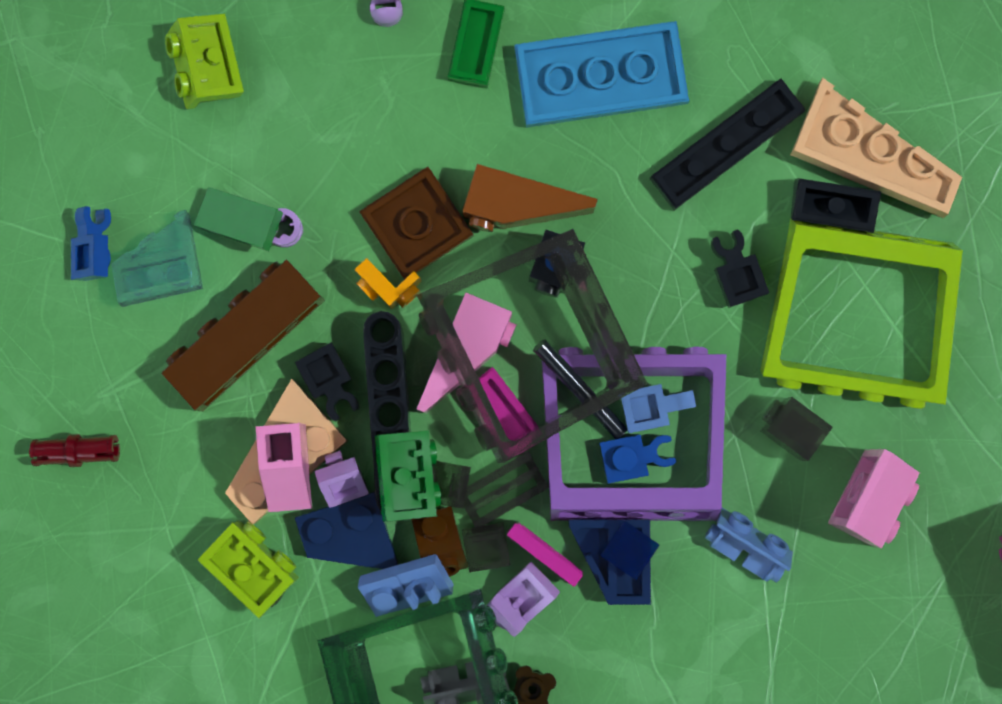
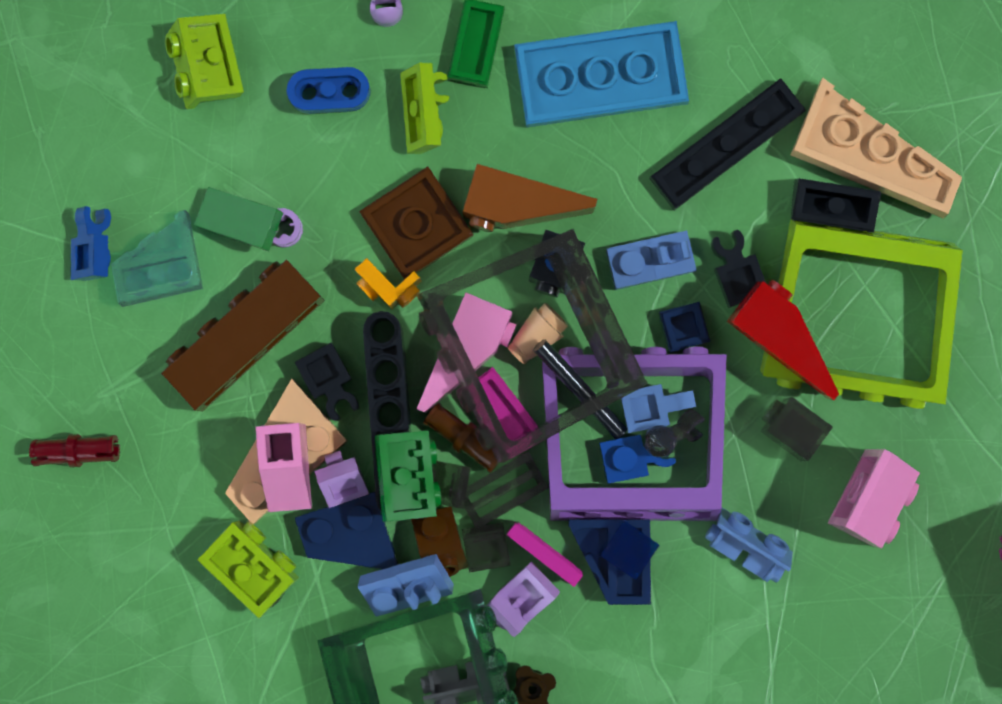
none -> blue plate [287,67,371,114]
none -> lime plate [400,62,449,154]
none -> reddish brown pin [423,402,506,473]
none -> light nougat cone [507,303,568,364]
none -> medium blue plate [606,230,697,290]
none -> clear smoke arm [644,409,705,458]
none -> dark blue tile [658,301,710,353]
none -> red slope [726,280,839,400]

